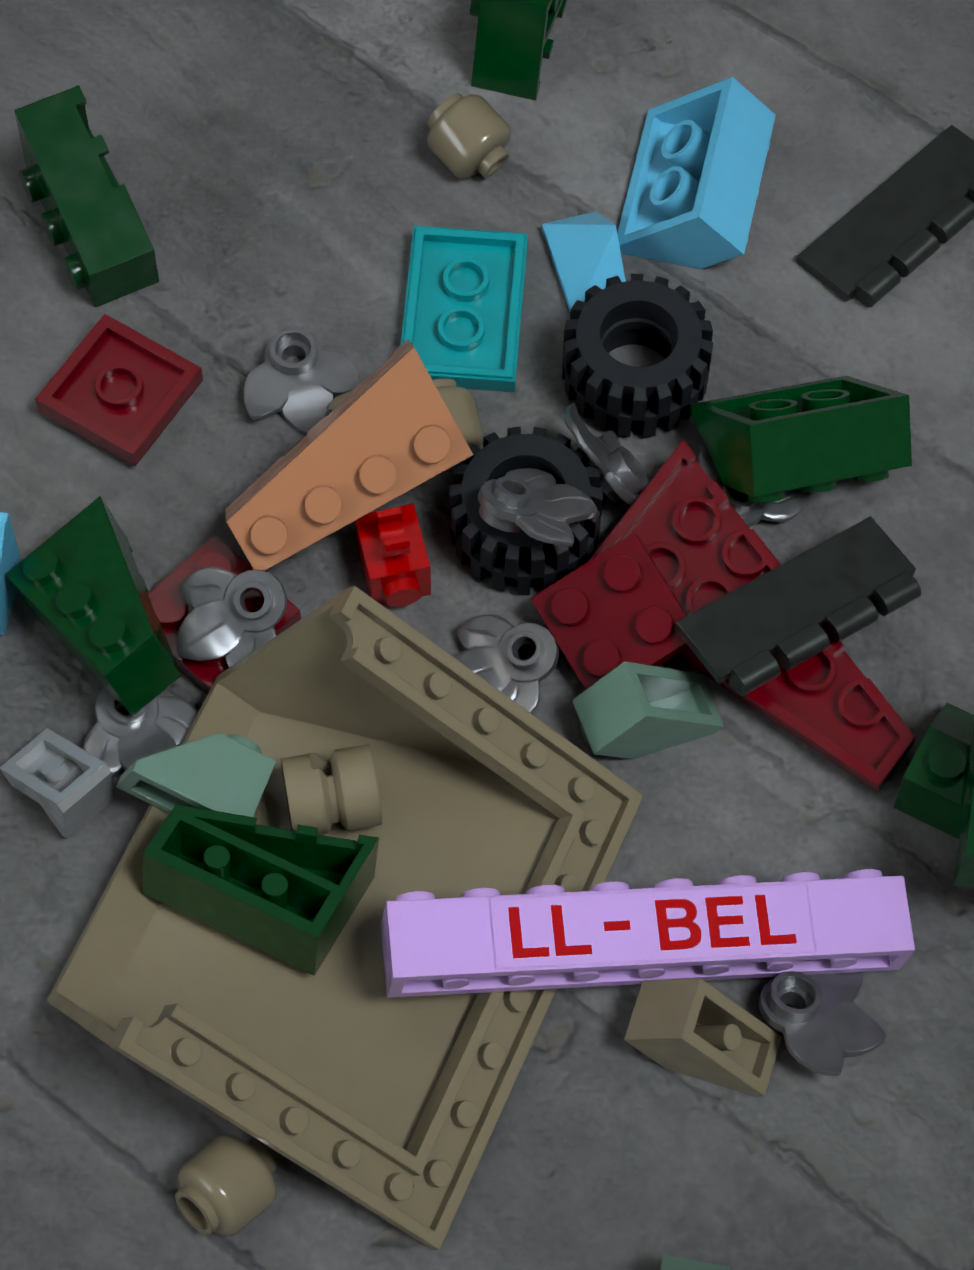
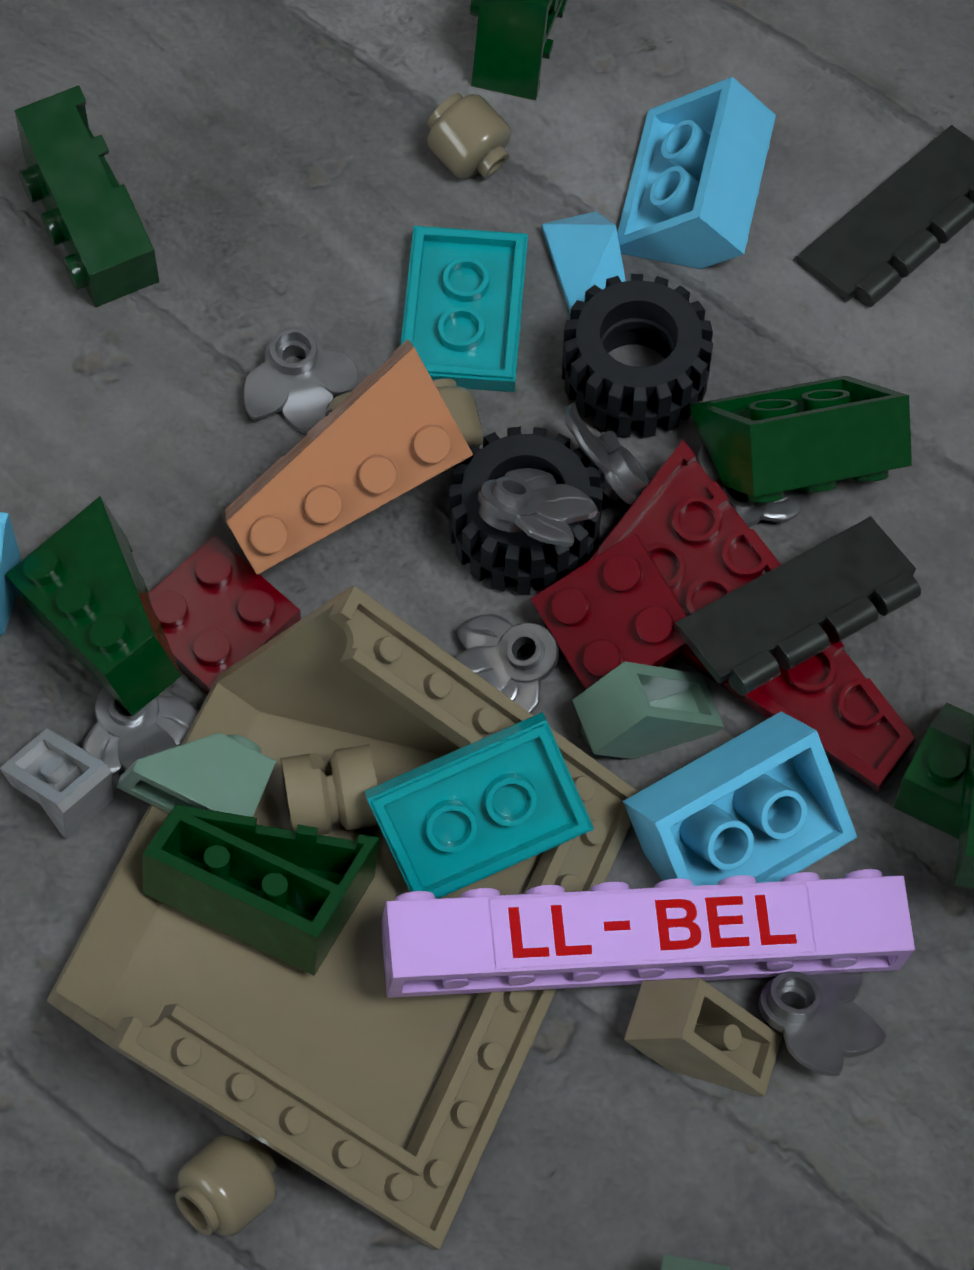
dark red plate [35,314,203,466] -> none
flat silver plate [177,566,287,668] -> none
red brick [354,503,431,607] -> none
none -> teal tile [365,712,594,899]
none -> medium azure slope [622,711,858,886]

